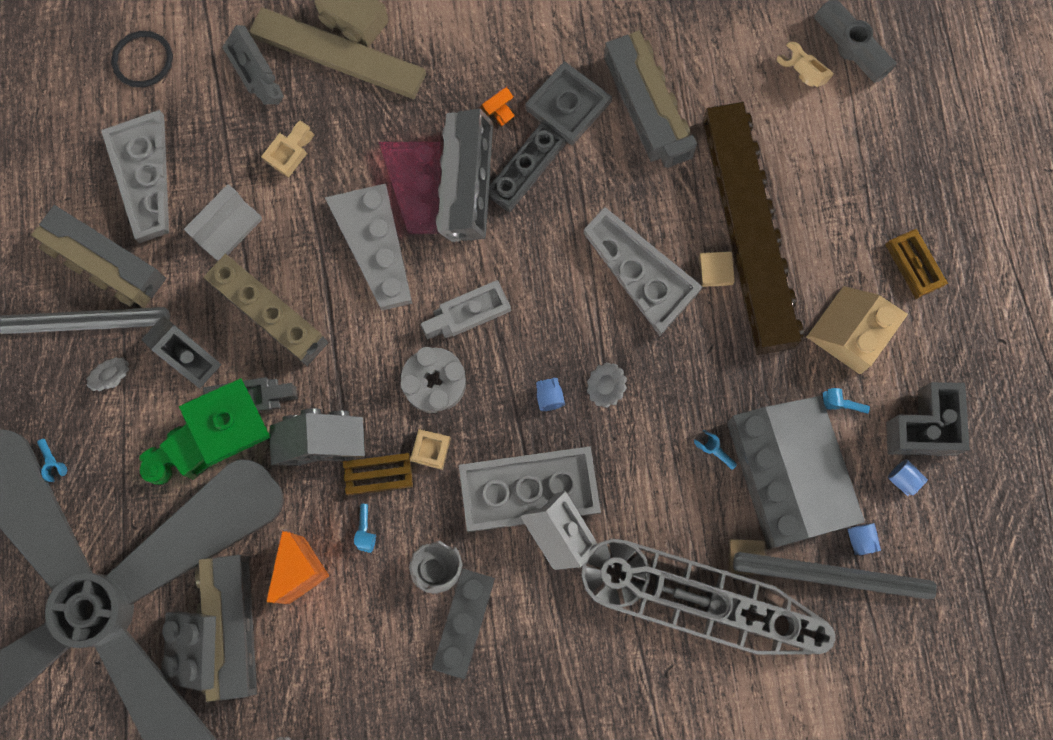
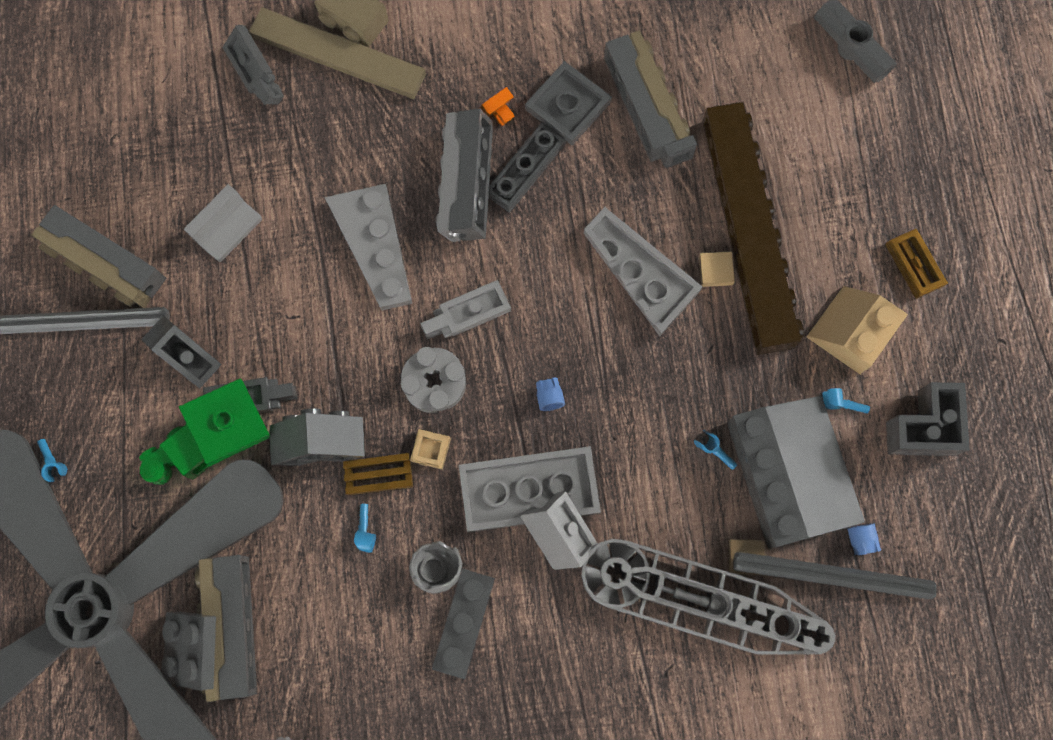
light grey piece [86,357,129,391] -> none
light grey wing [101,110,169,244] -> none
black piece [111,31,173,88] -> none
dark tan piece [203,253,328,367] -> none
tan plate [261,121,314,178] -> none
orange slope [266,531,329,604] -> none
clear pink wing [379,142,442,234] -> none
light grey piece [587,362,627,408] -> none
tan plate [776,41,834,87] -> none
medium blue hose [888,459,928,496] -> none

